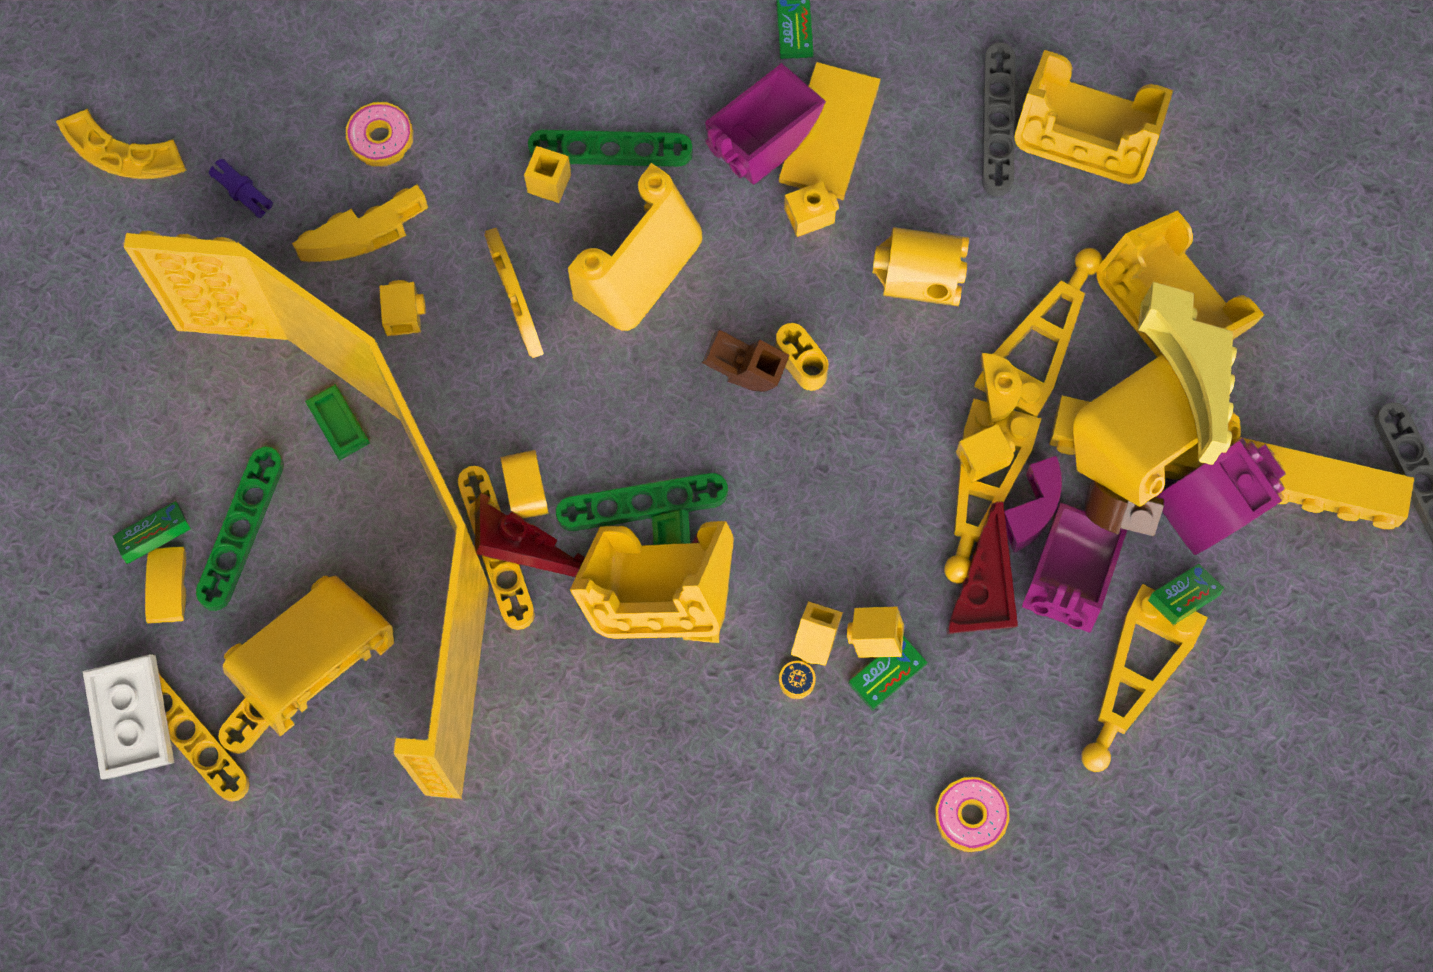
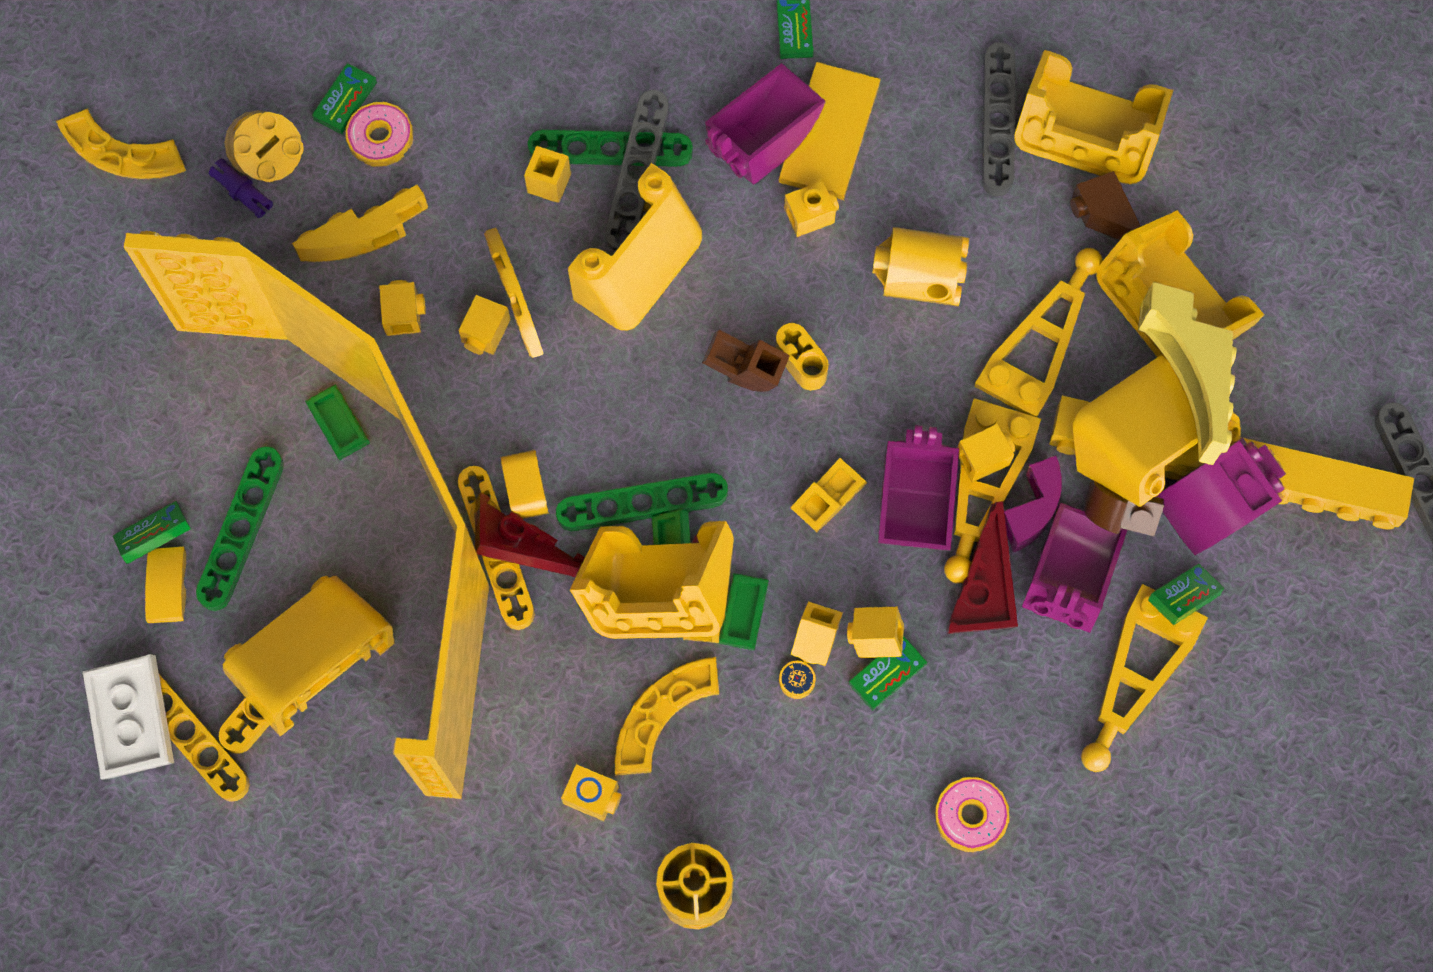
yellow plate [981,353,1022,423] -> none
none -> yellow cylinder [224,110,304,182]
none -> green tile [312,63,377,134]
none -> yellow brick [458,295,511,355]
none -> yellow brick [561,764,622,821]
none -> dark grey beam [605,90,669,251]
none -> yellow tile [615,657,719,775]
none -> yellow cylinder [656,843,733,929]
none -> green tile [719,573,769,651]
none -> yellow slope [790,458,867,532]
none -> magenta piece [878,425,959,551]
none -> reddish brown slope [1070,171,1141,240]

